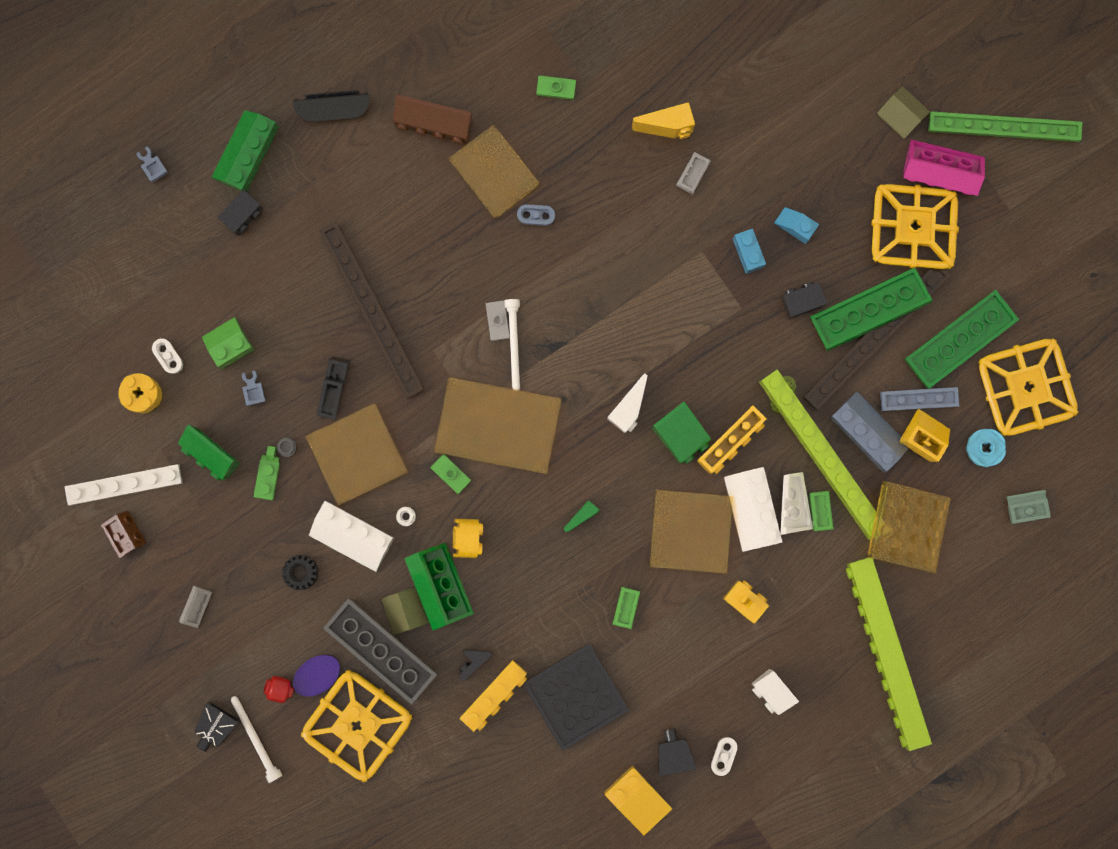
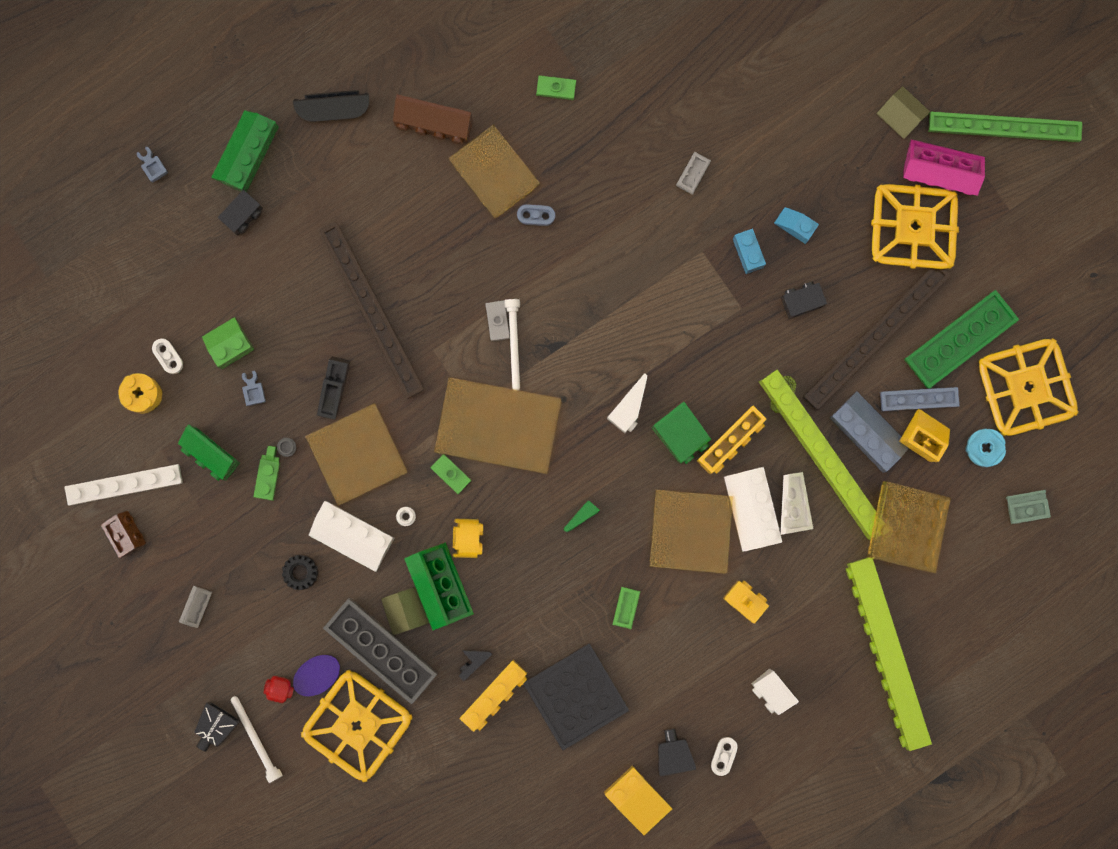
yellow slope [632,102,695,139] -> none
bright green plate [809,491,833,531] -> none
green plate [810,268,932,351] -> none

